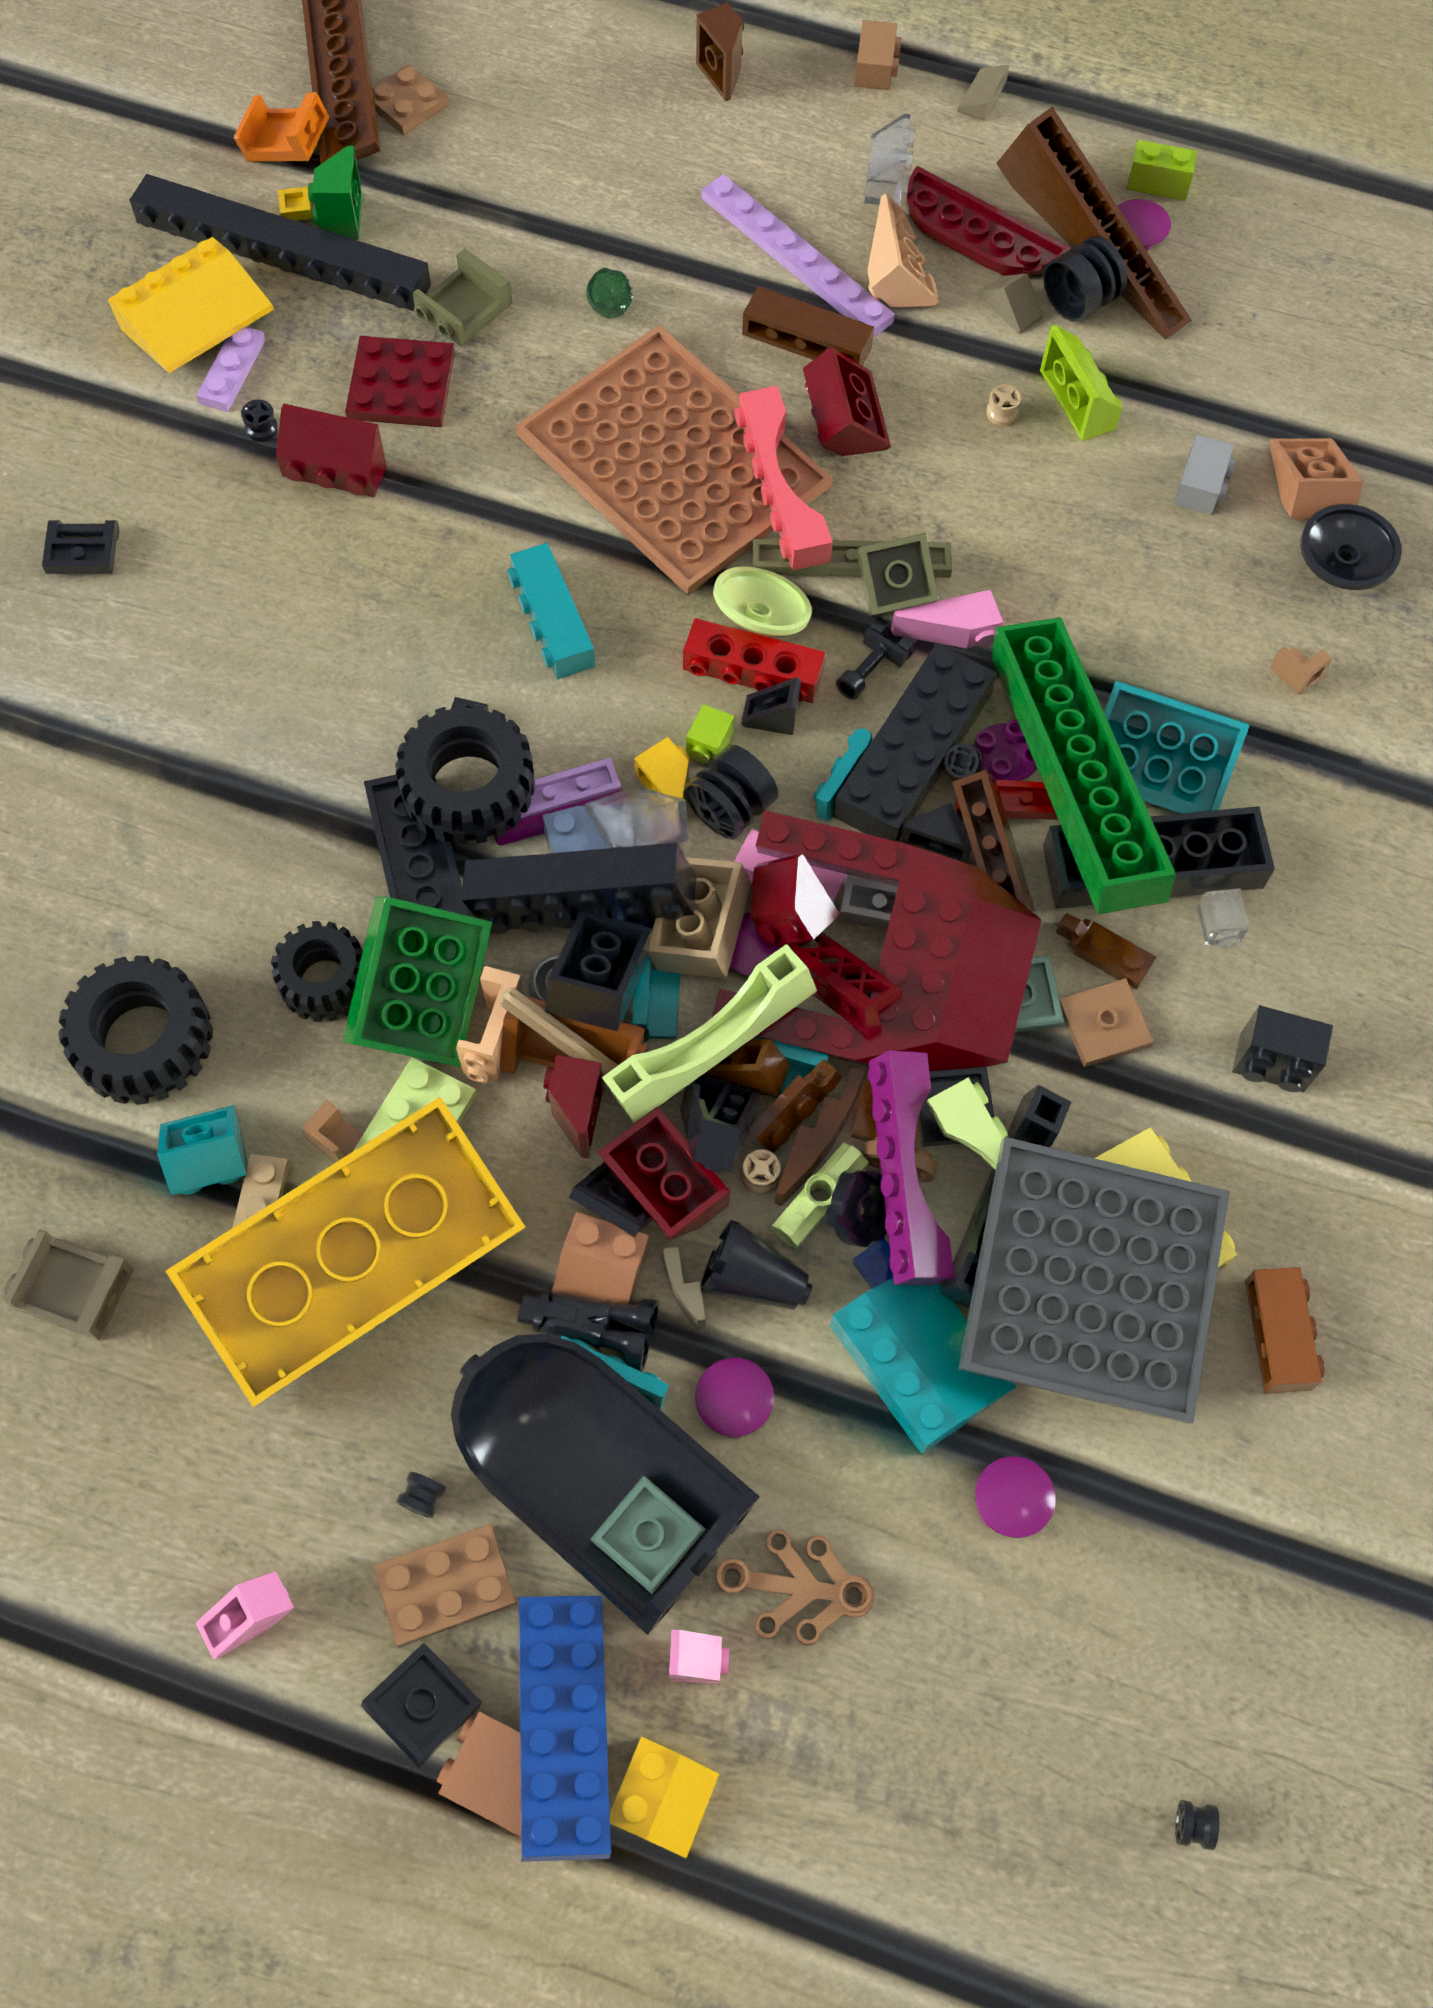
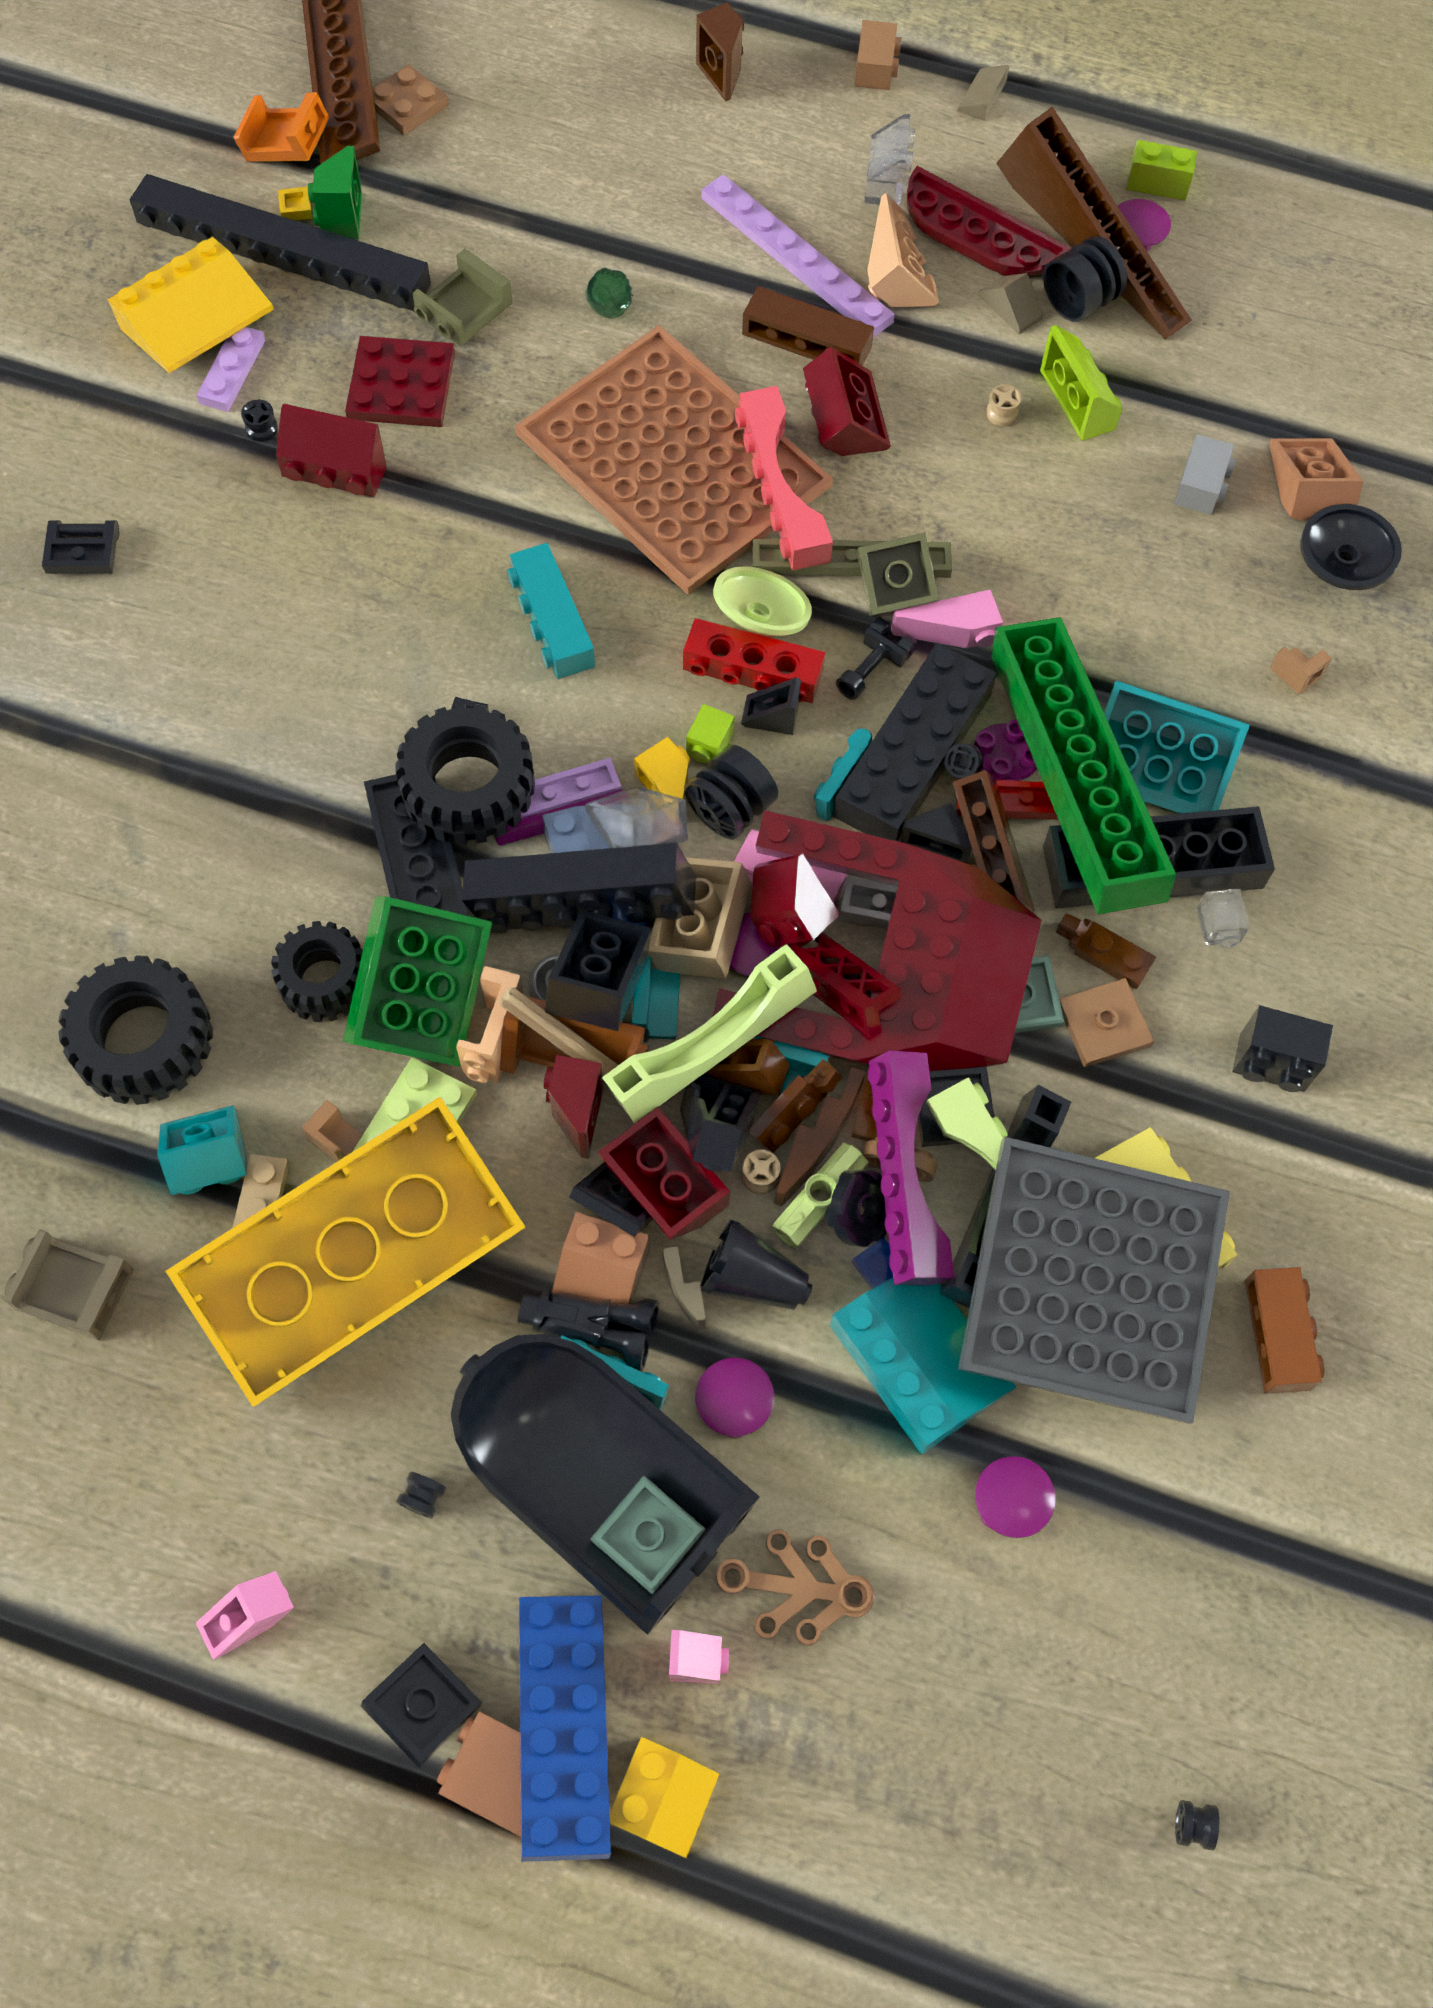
medium nougat plate [373,1523,517,1648] -> none

